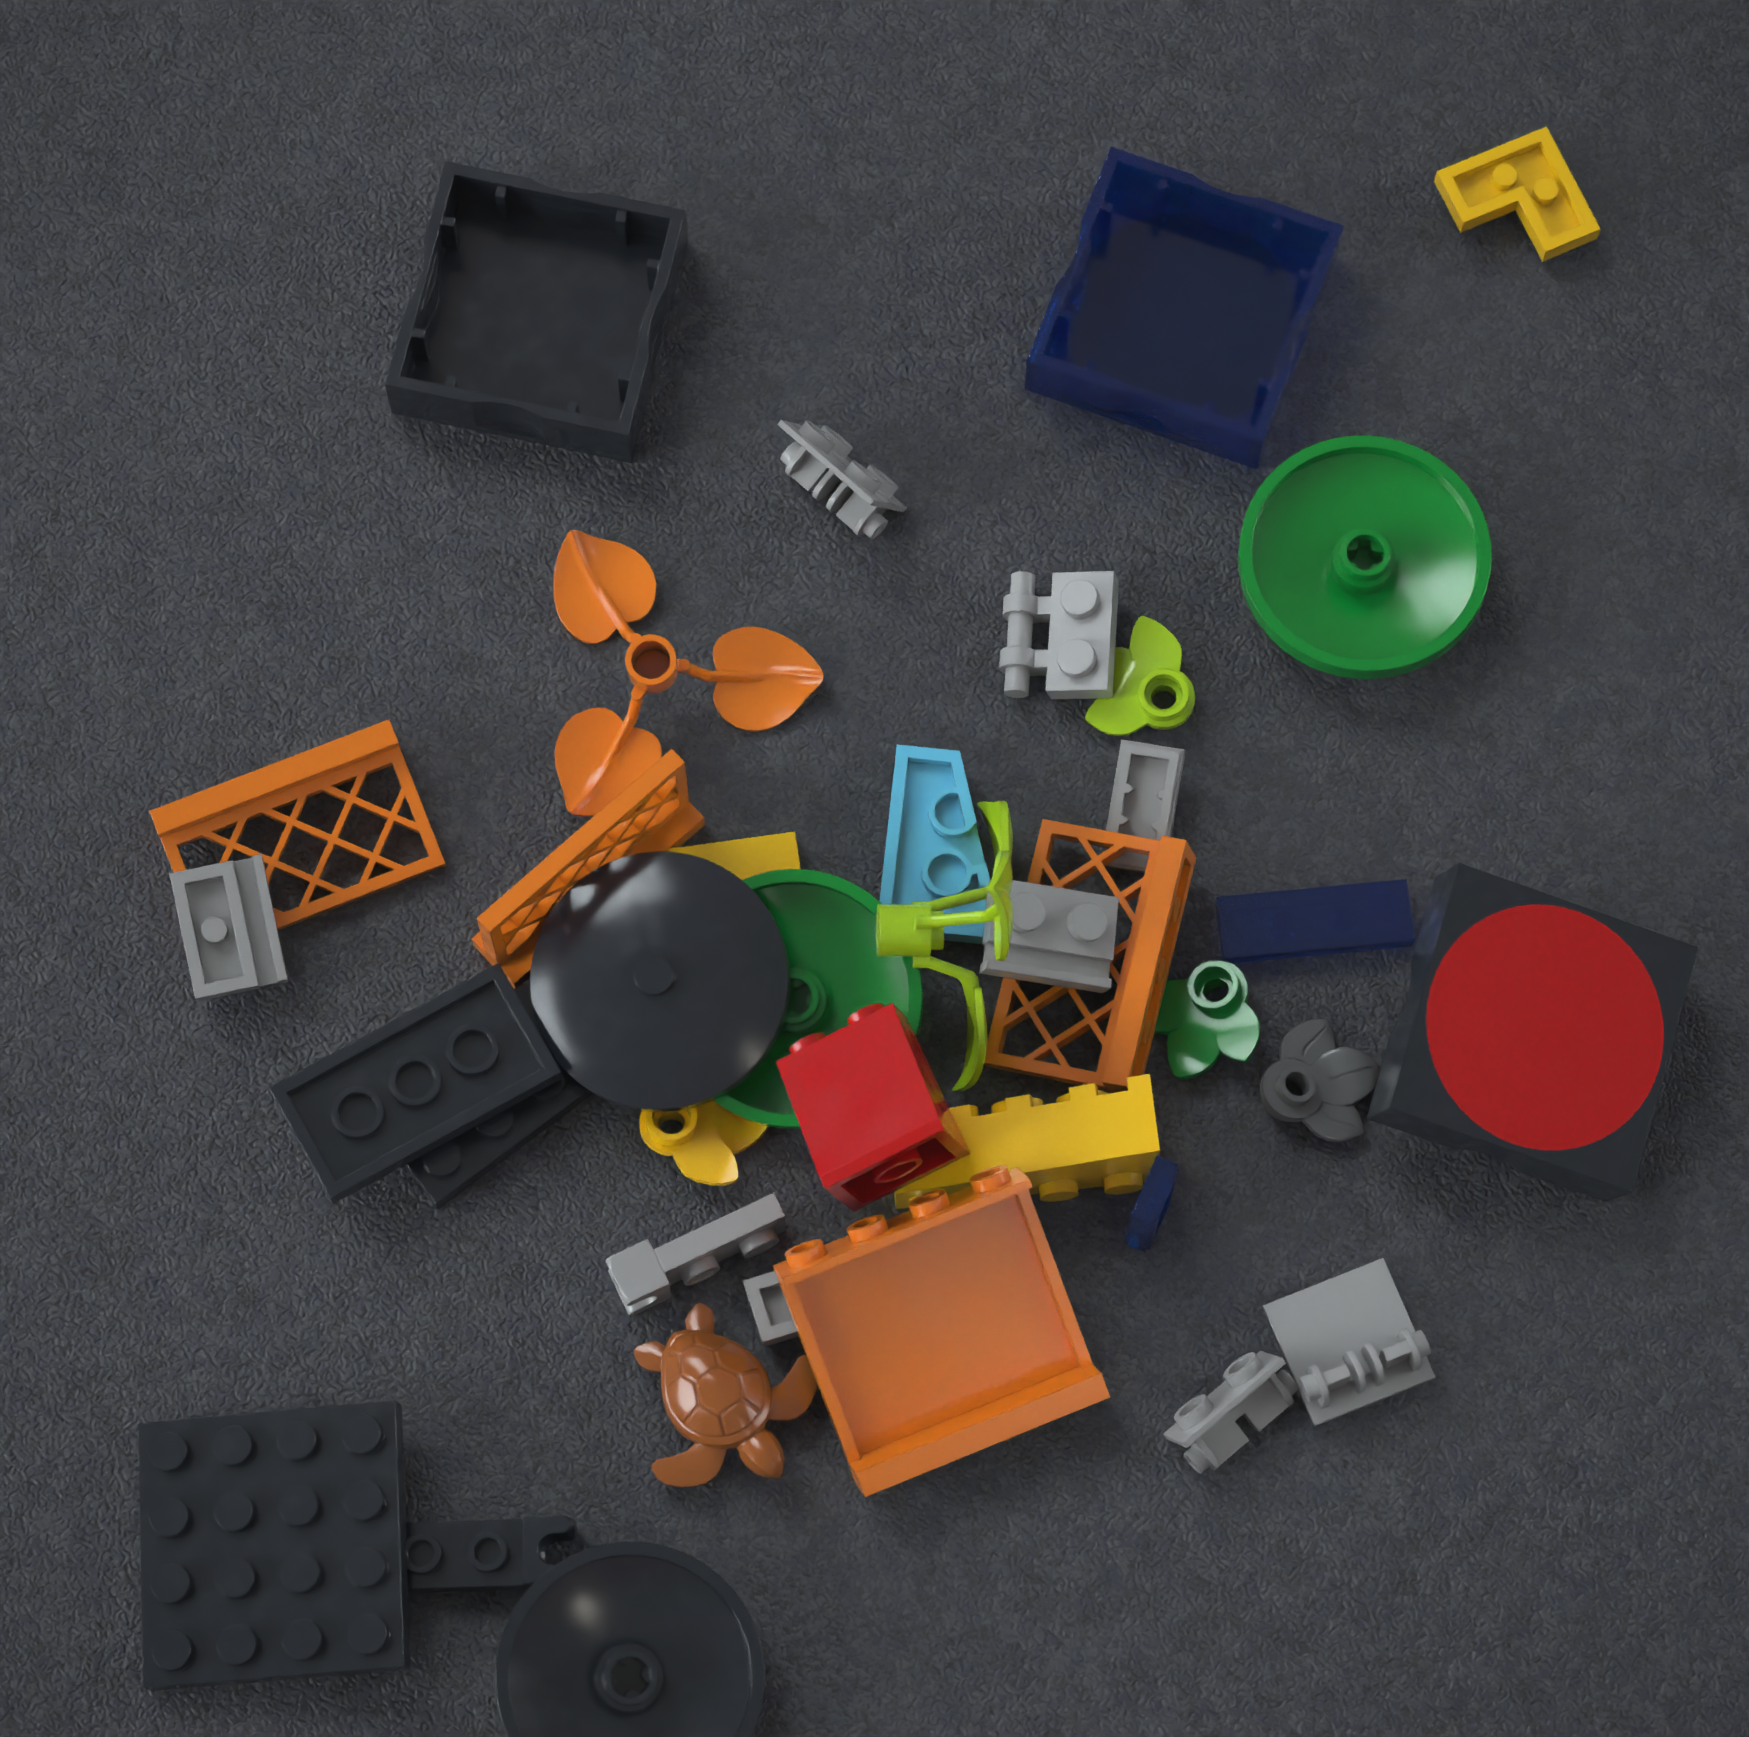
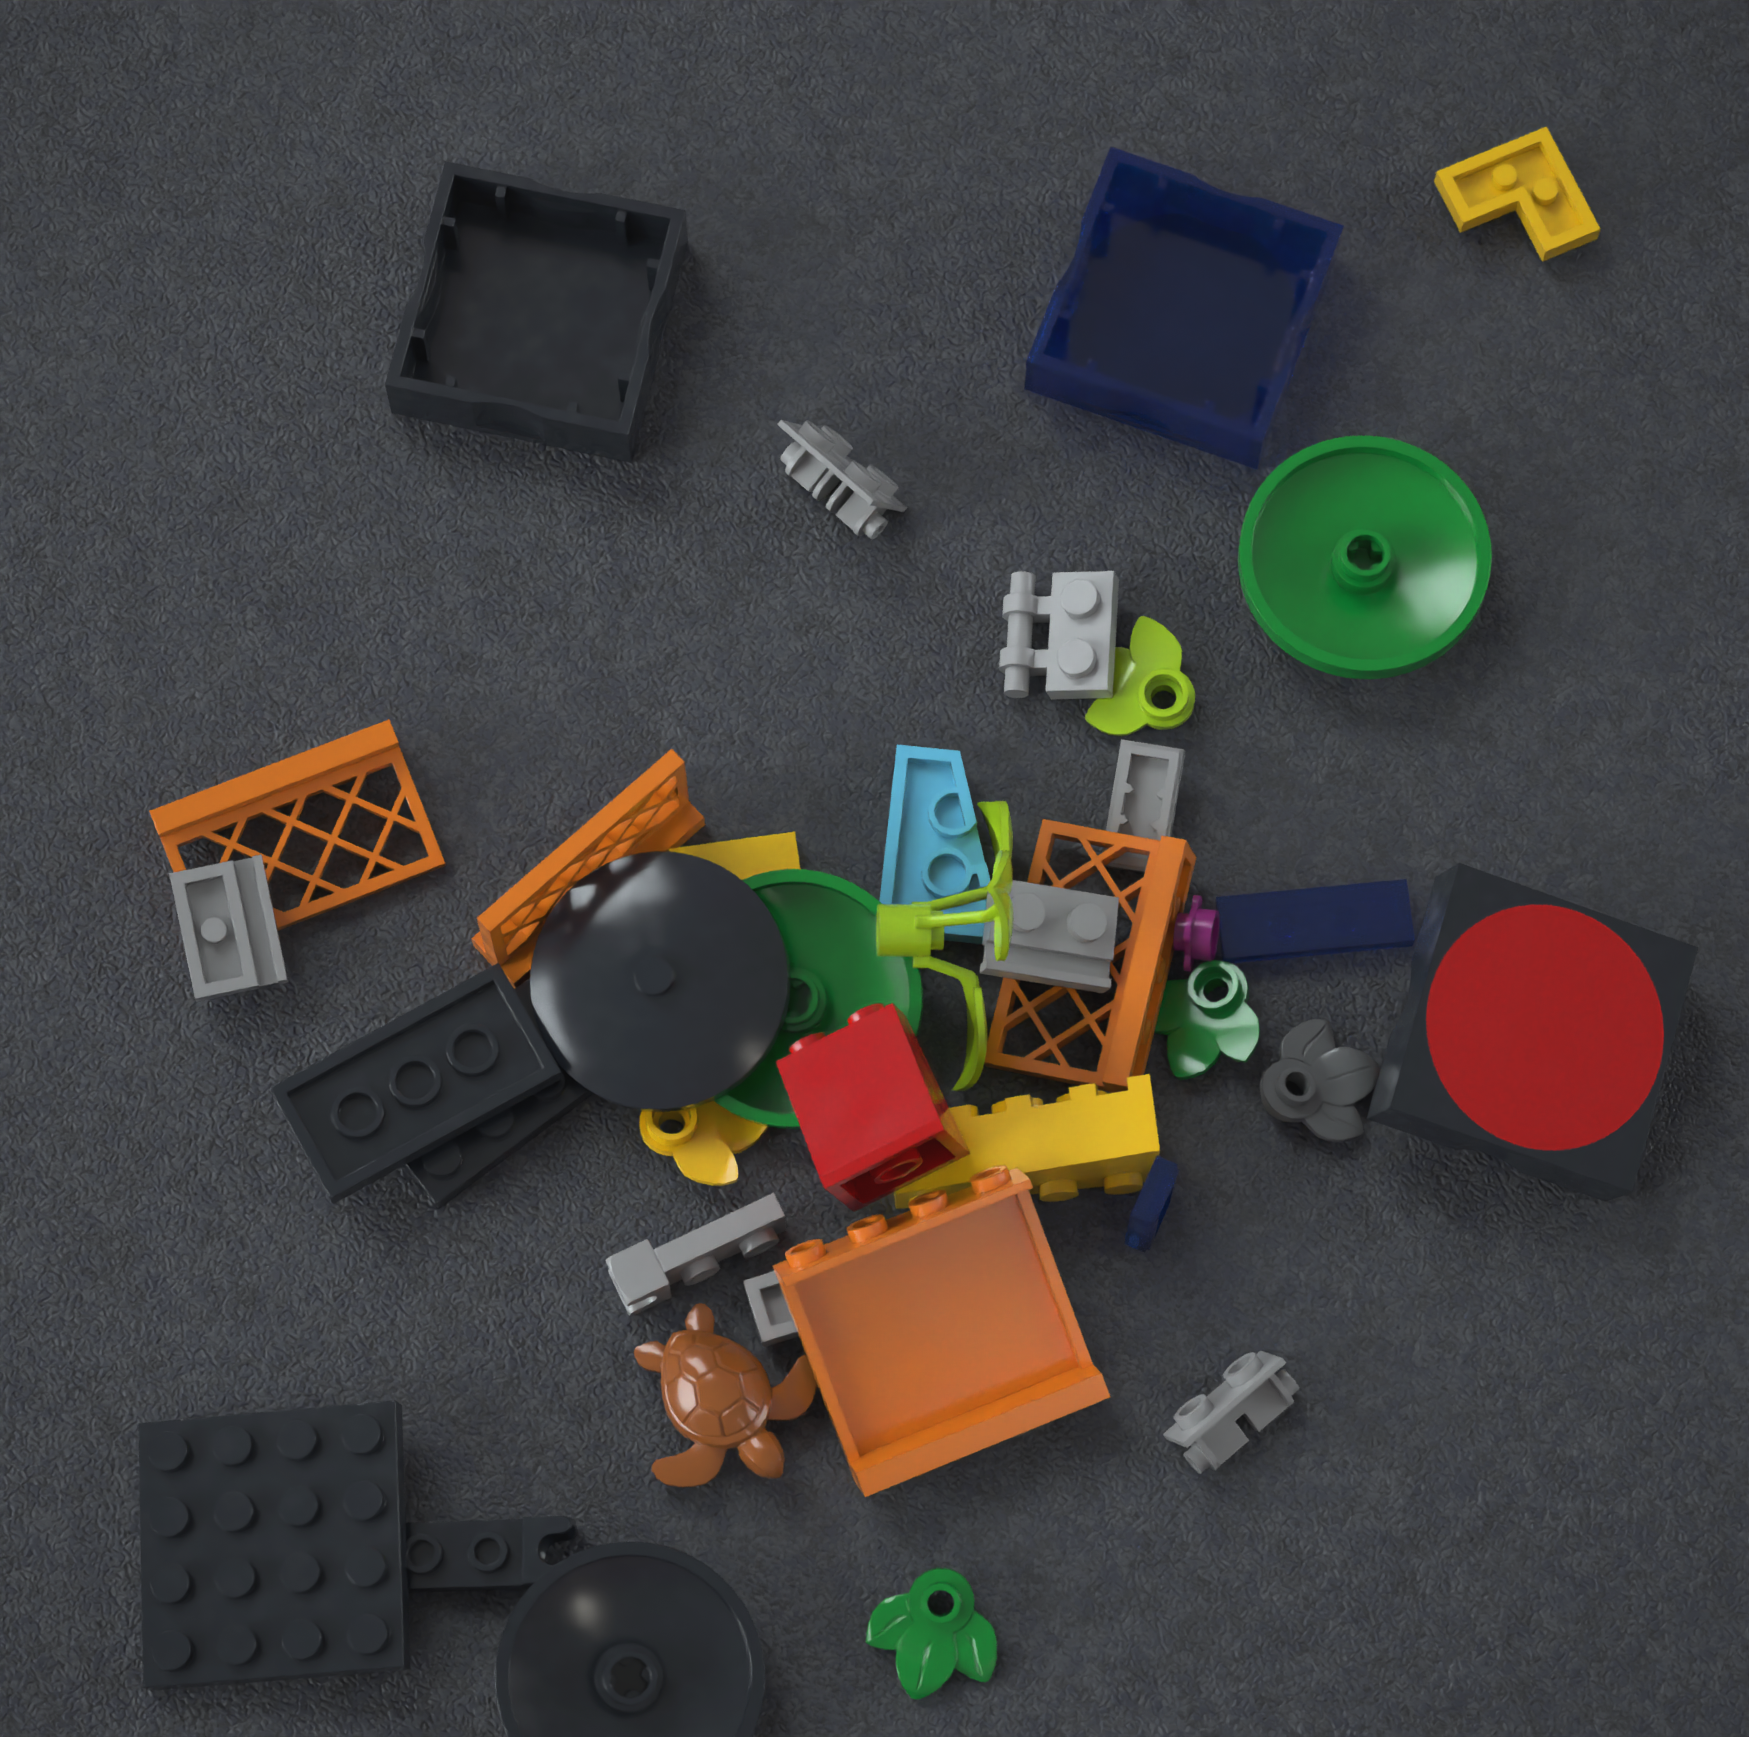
orange plant [553,530,824,816] -> none
light grey hinge [1263,1258,1435,1427] -> none
none -> green plate [866,1567,997,1700]
none -> magenta plate [1173,895,1220,972]

